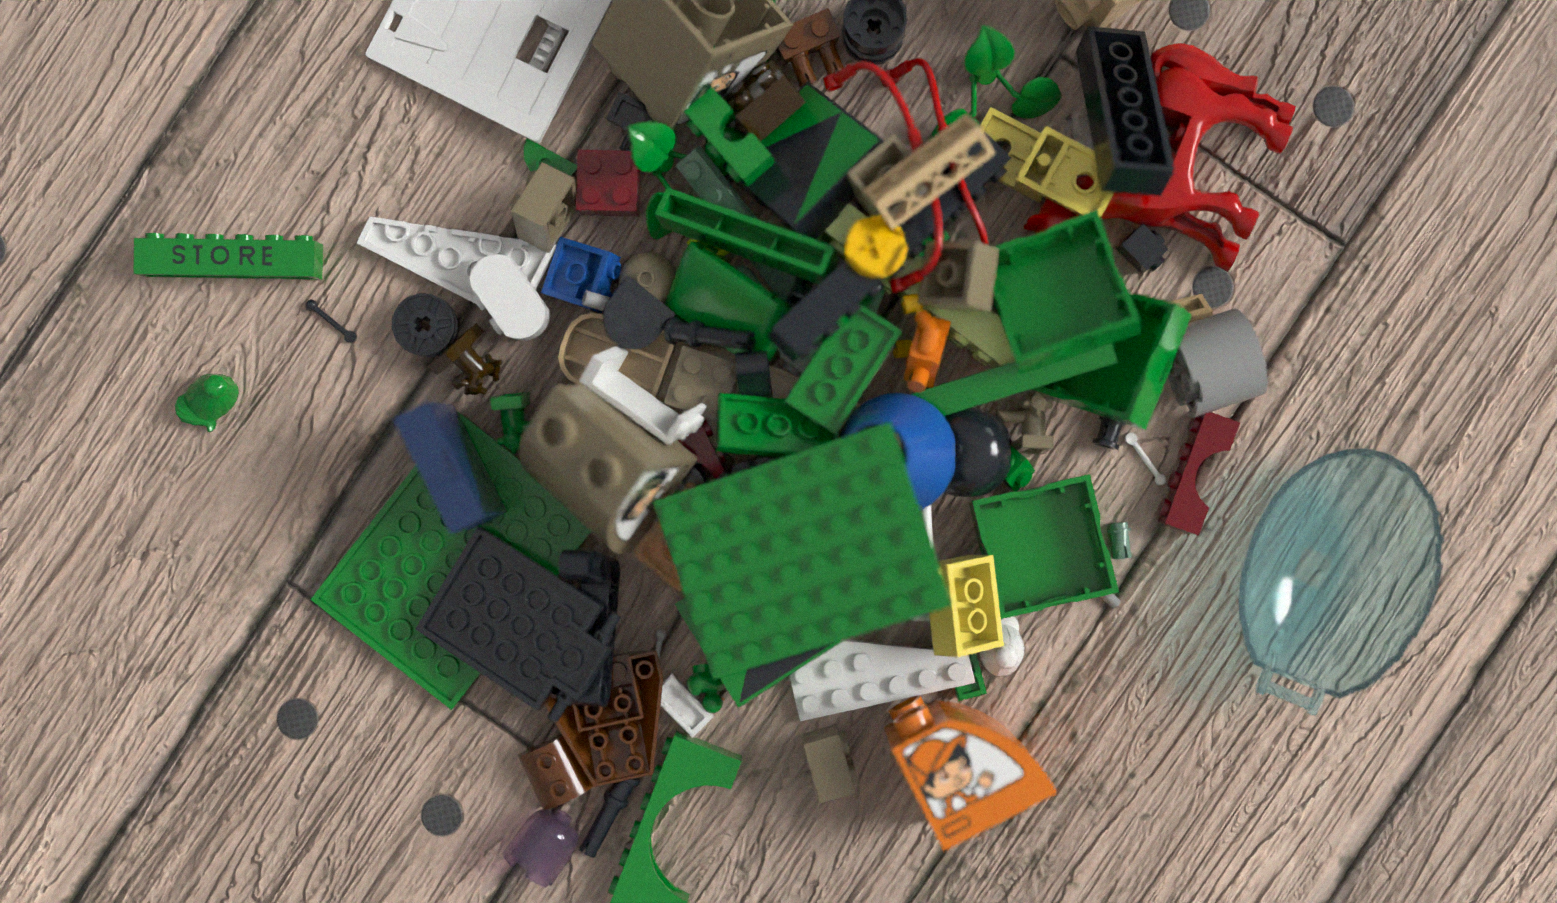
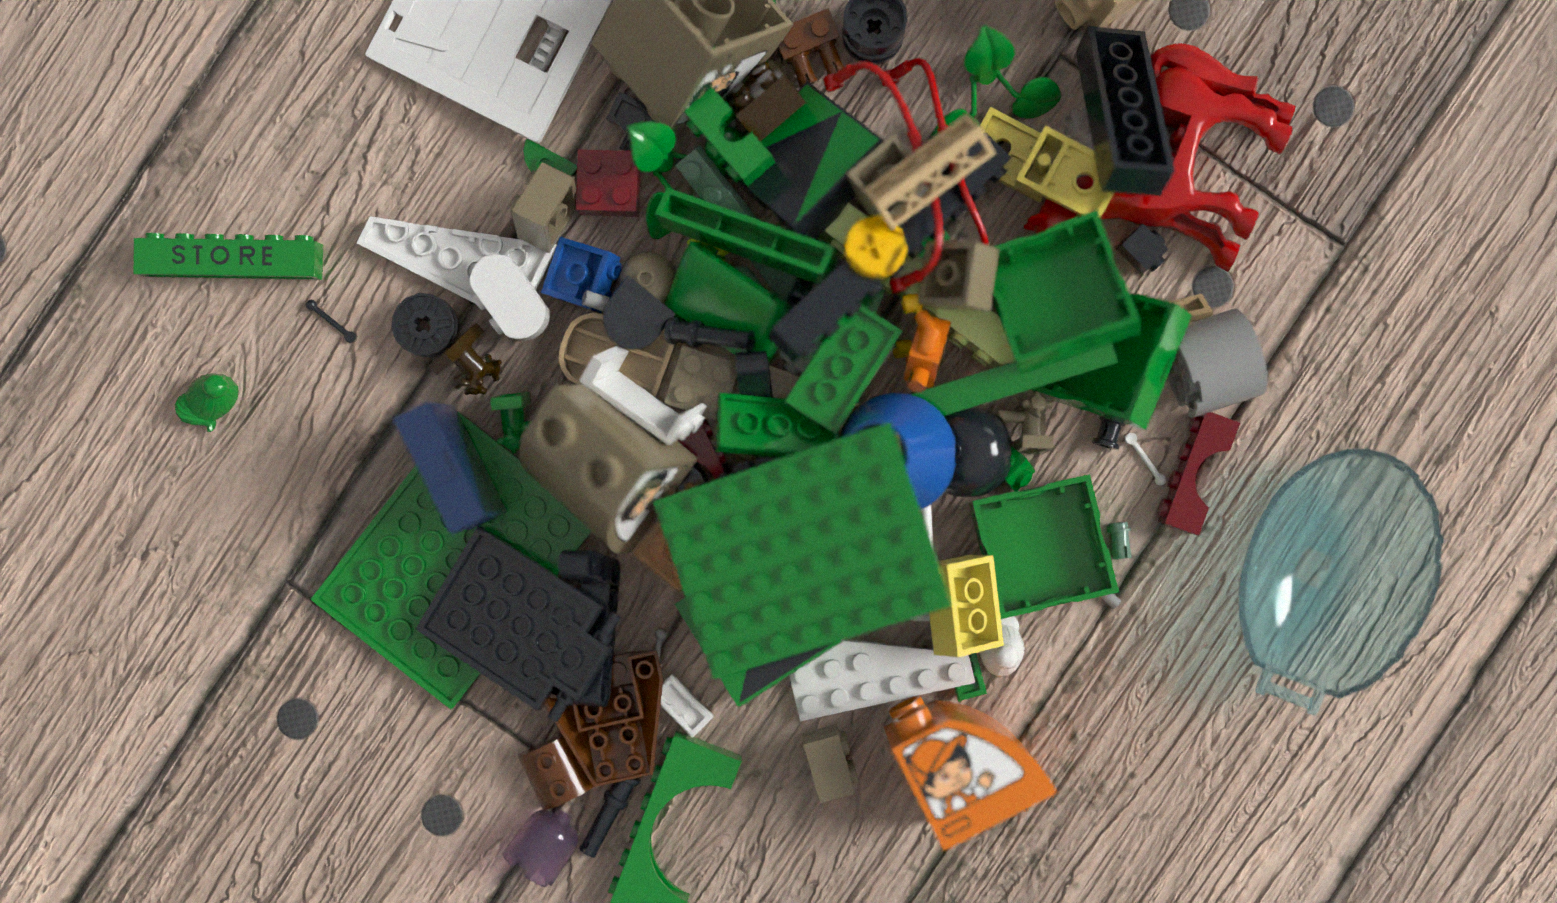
green animal [686,664,725,713] -> none

